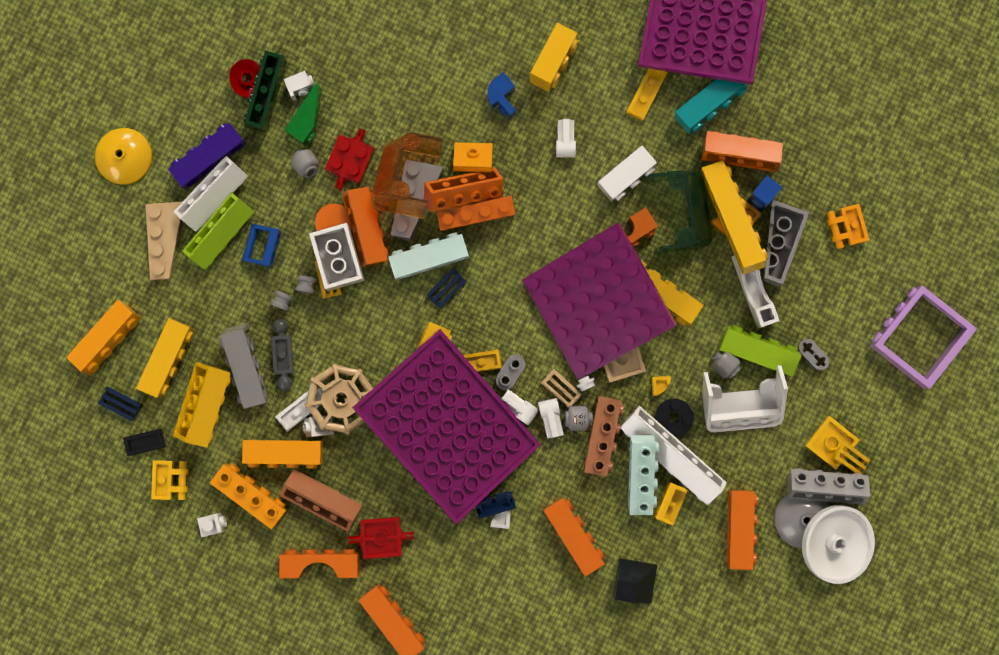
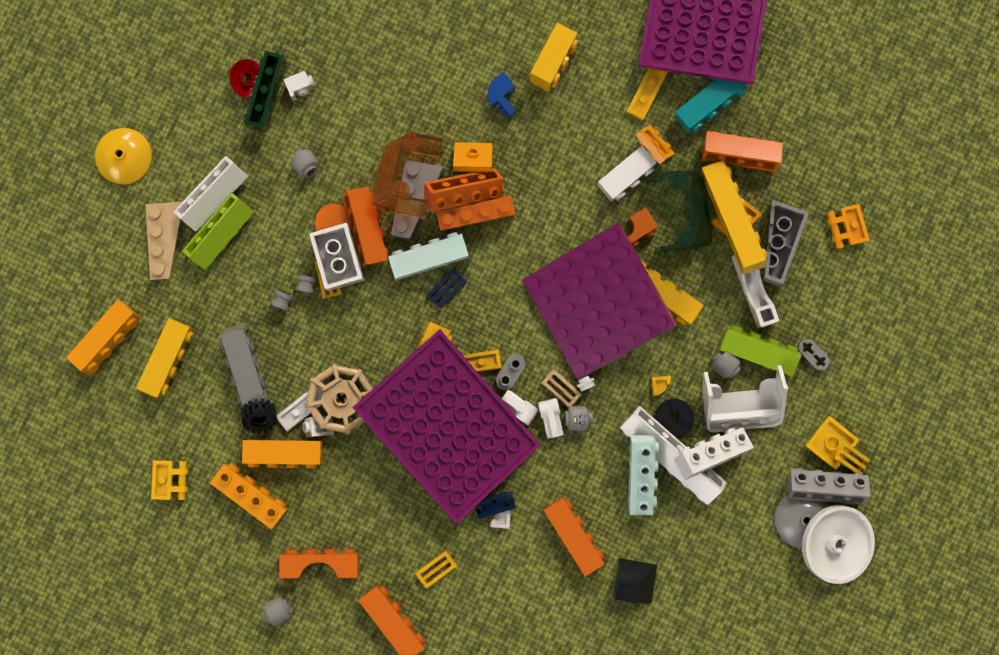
dark blue tile [98,386,142,421] -> none
black tile [123,429,166,456] -> none
dark purple brick [168,123,246,190] -> none
yellow brick [173,362,230,448] -> none
white bracket [197,512,227,537] -> none
blue tile [242,224,282,268] -> none
dark grey plate [271,319,294,391] -> none
nougat brick [280,469,362,532] -> none
green slope [284,83,322,146] -> none
red plate [325,128,375,190] -> none
red plate [348,517,414,559] -> none
white piece [556,119,576,157] -> none
nougat brick [583,396,624,477] -> none
tan plate [604,347,646,383] -> none
yellow hinge [653,481,688,525] -> none
orange brick [726,489,758,570] -> none
blue brick [747,176,782,212] -> none
lavender window [870,286,977,389] -> none
none -> black tyre [241,399,277,434]
none -> light grey head [262,597,292,626]
none -> yellow tile [415,550,458,589]
none -> light orange plate [635,125,675,164]
none -> white brick [674,427,754,480]

